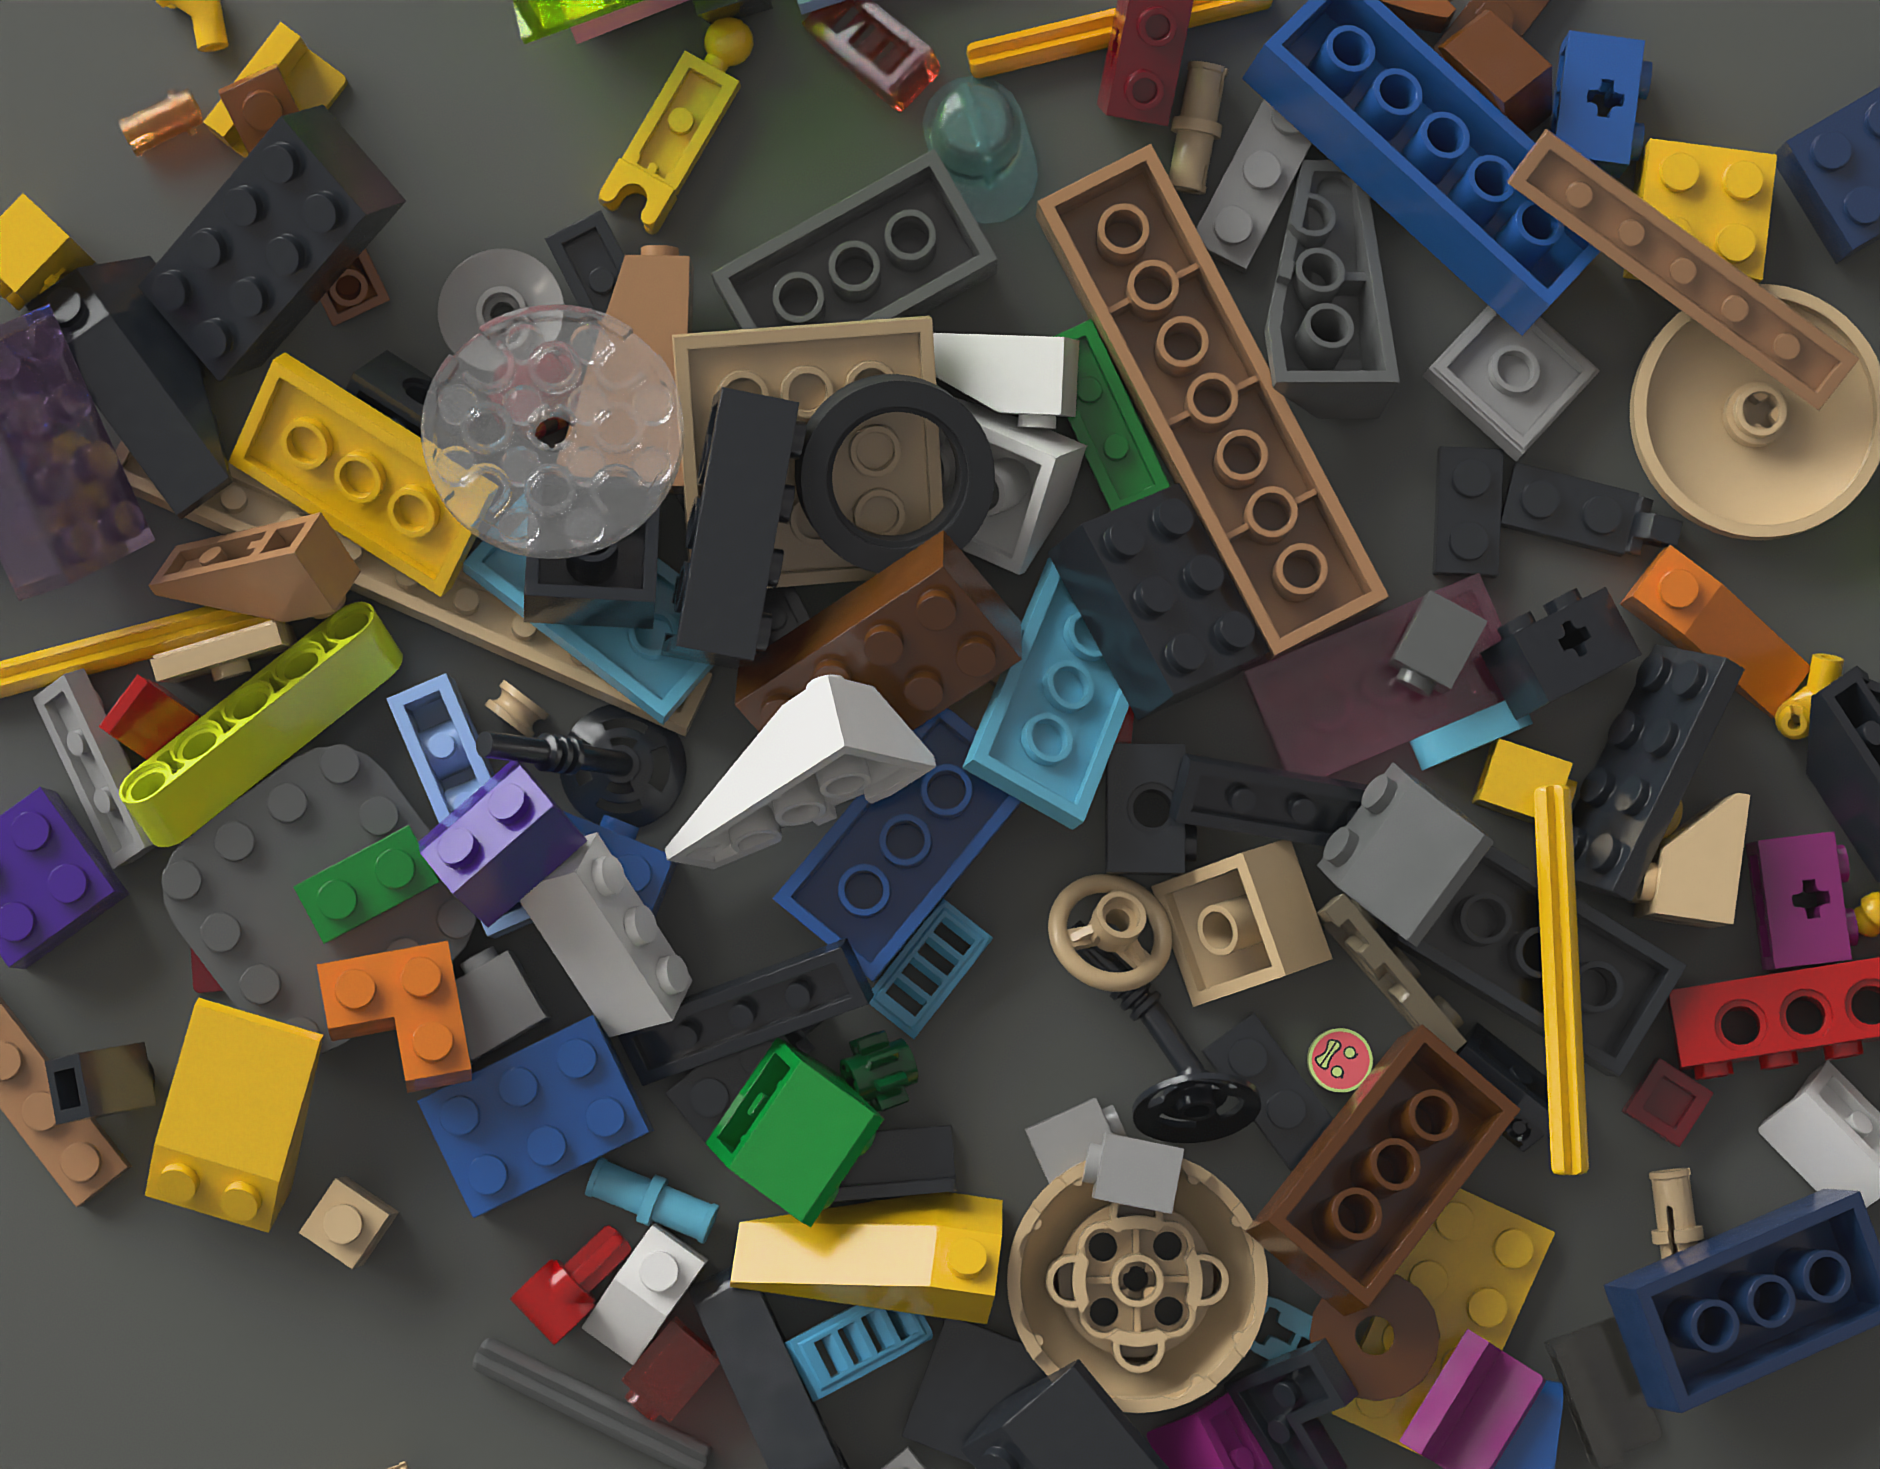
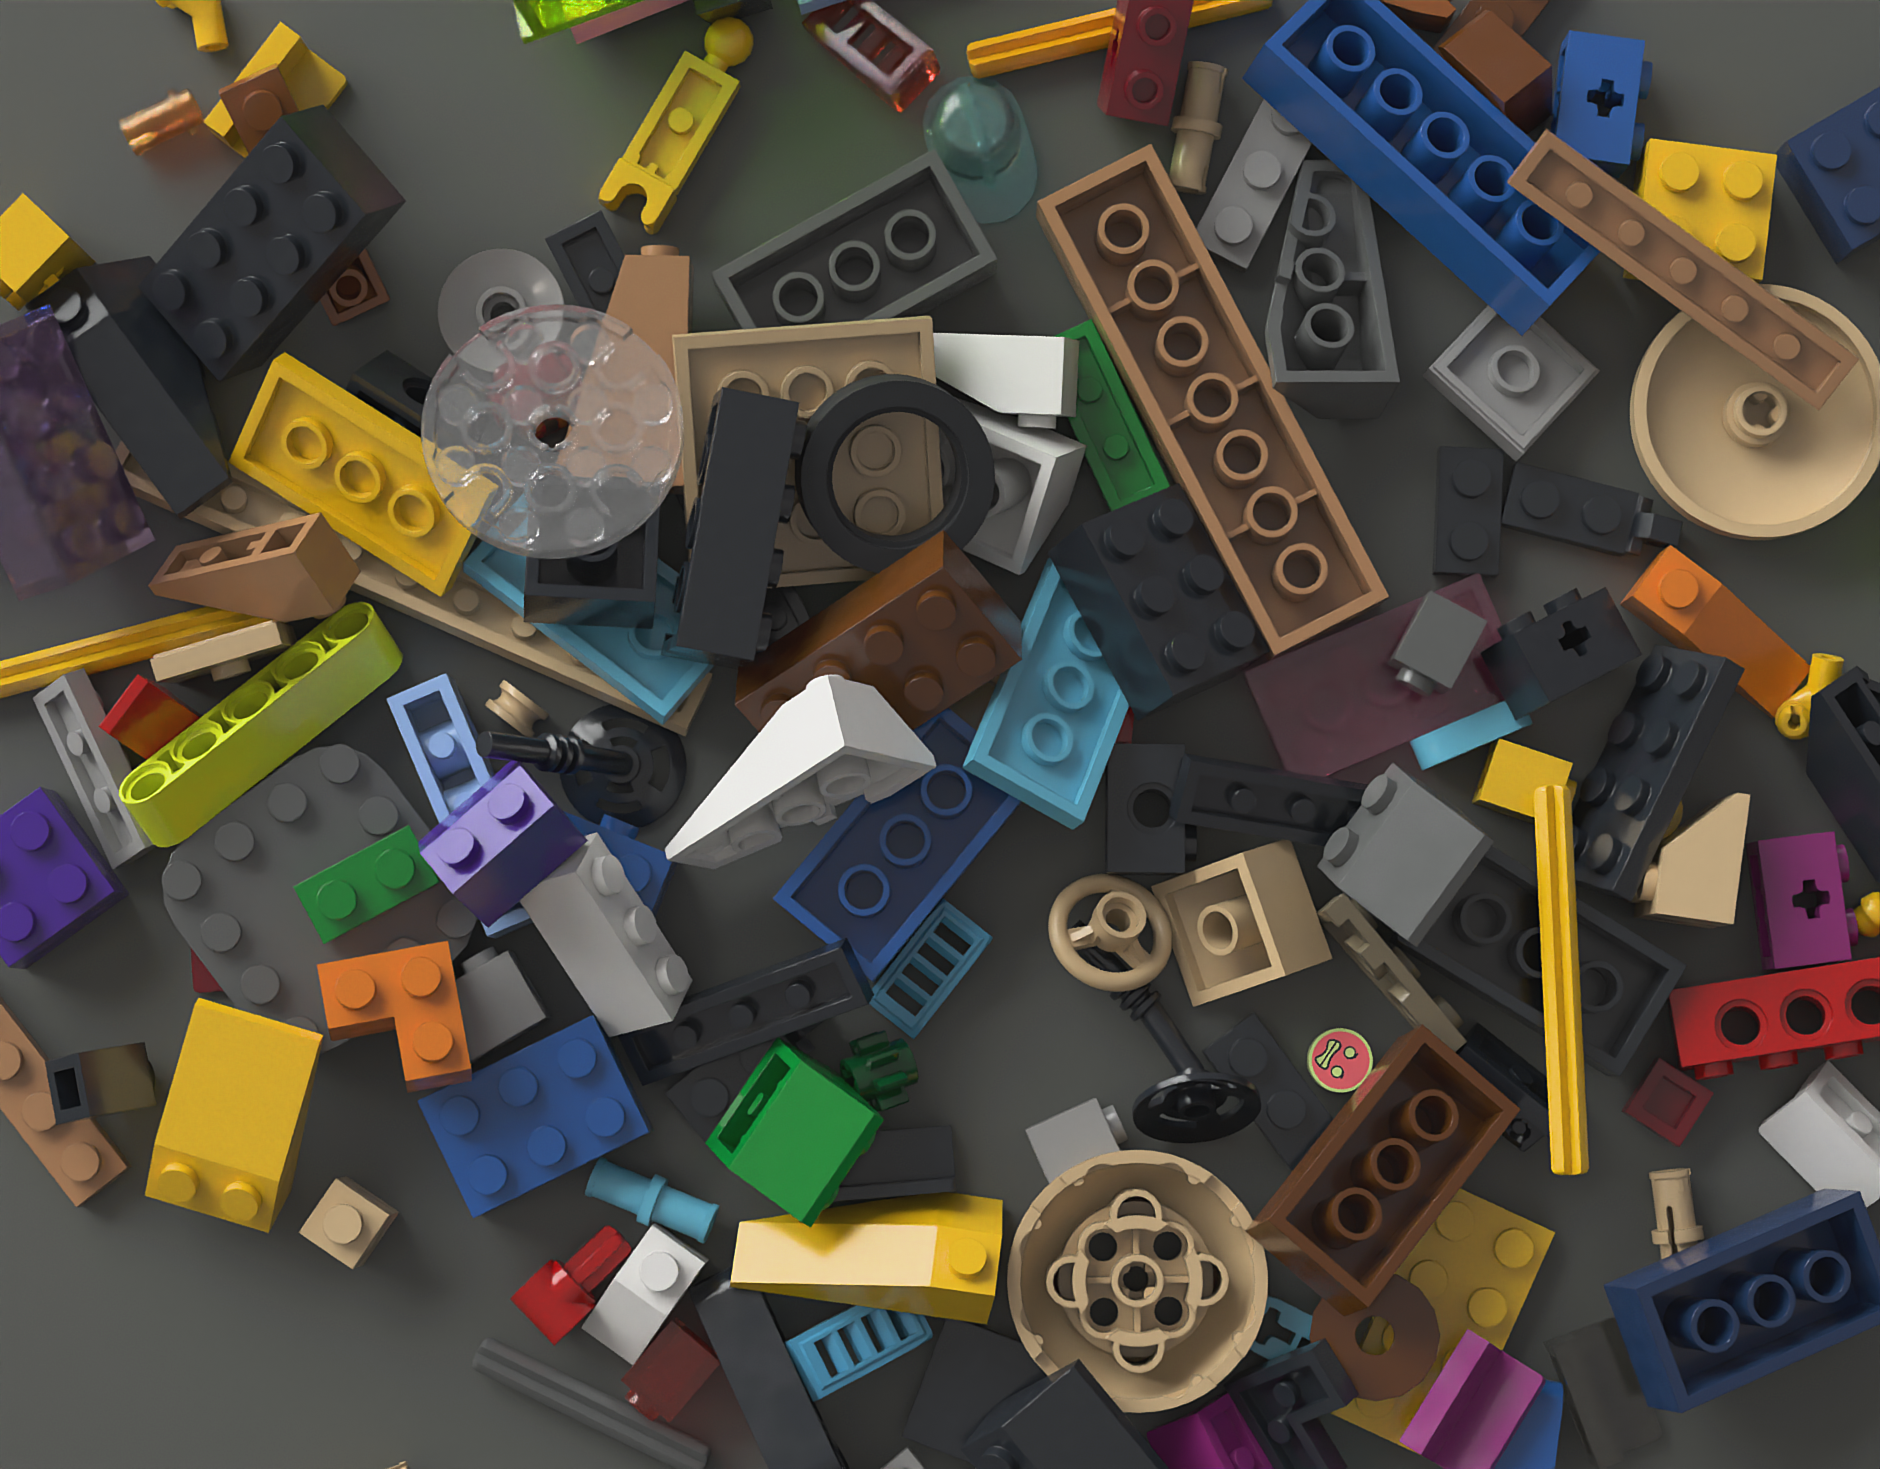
light grey brick [1082,1132,1184,1214] -> none

